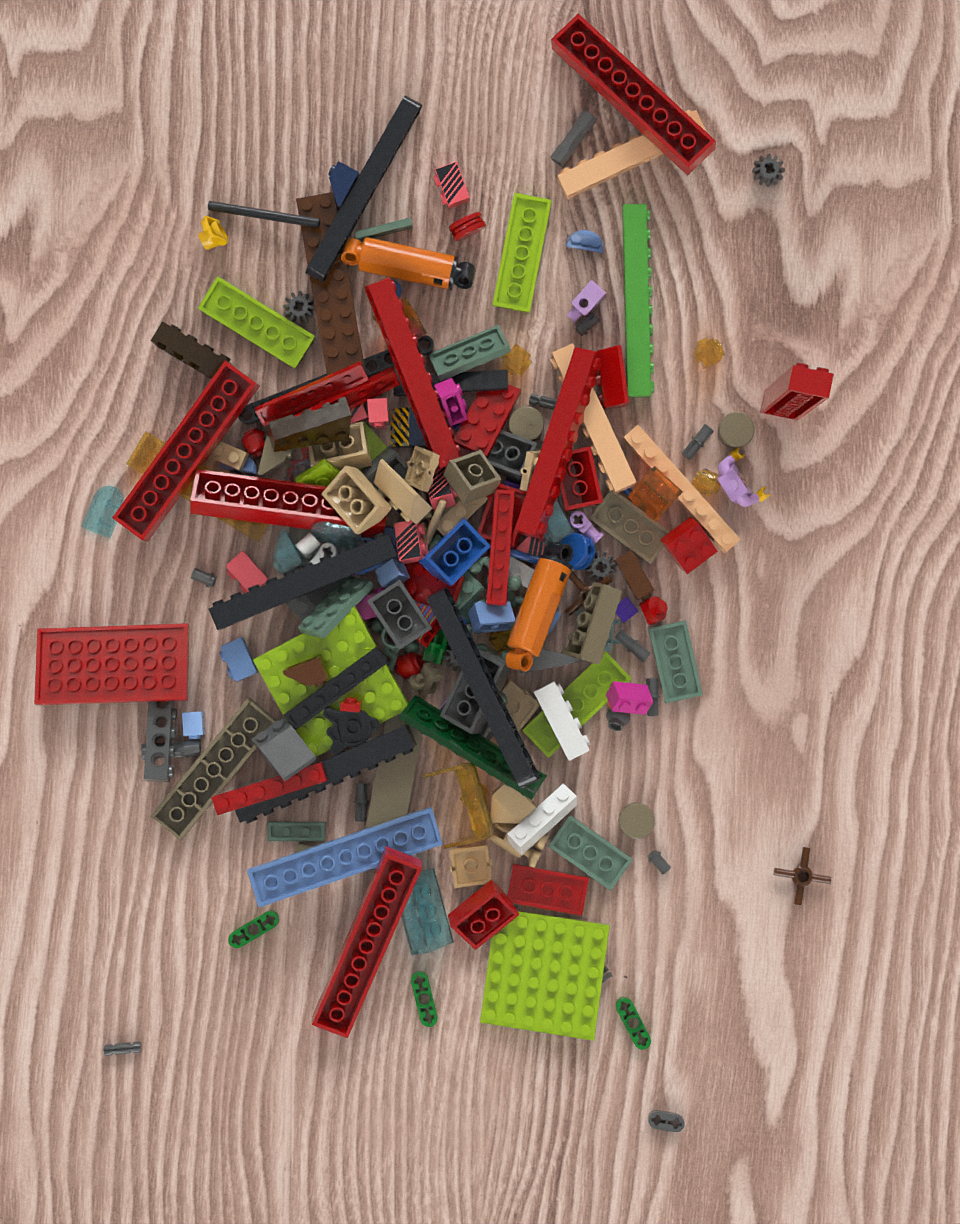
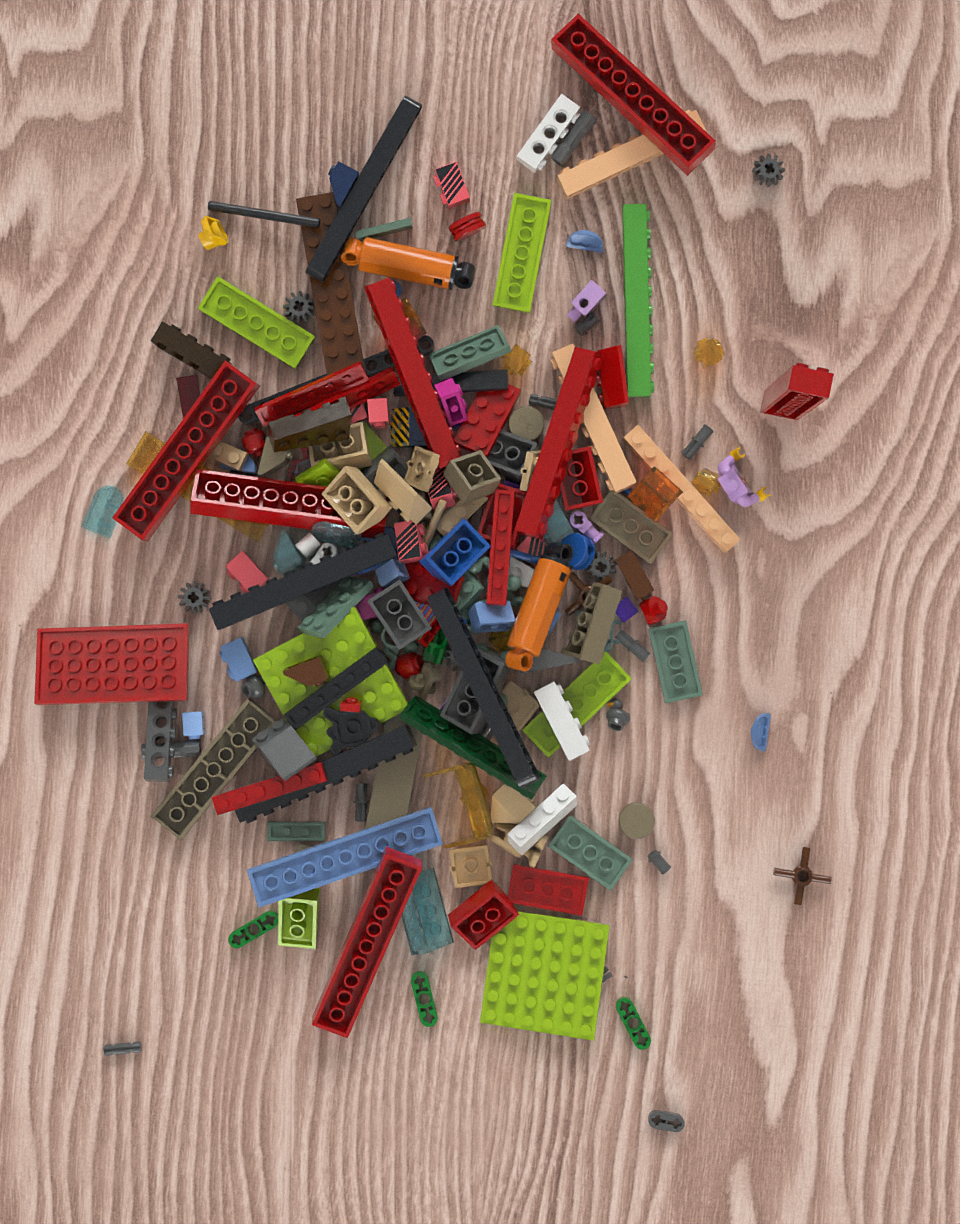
dark grey pin [191,568,217,587] -> none
dark pink brick [606,681,653,715] -> none
dark grey axle [646,678,660,717] -> none
red brick [660,516,718,575] -> none
dark tan head [718,412,755,448] -> none
none -> dark red sticker [176,375,200,418]
none -> dark grey gear [178,581,211,614]
none -> dark grey animal [241,672,266,699]
none -> lime slope [278,888,320,949]
none -> white brick [516,94,581,173]
none -> medium blue plate [751,713,771,752]

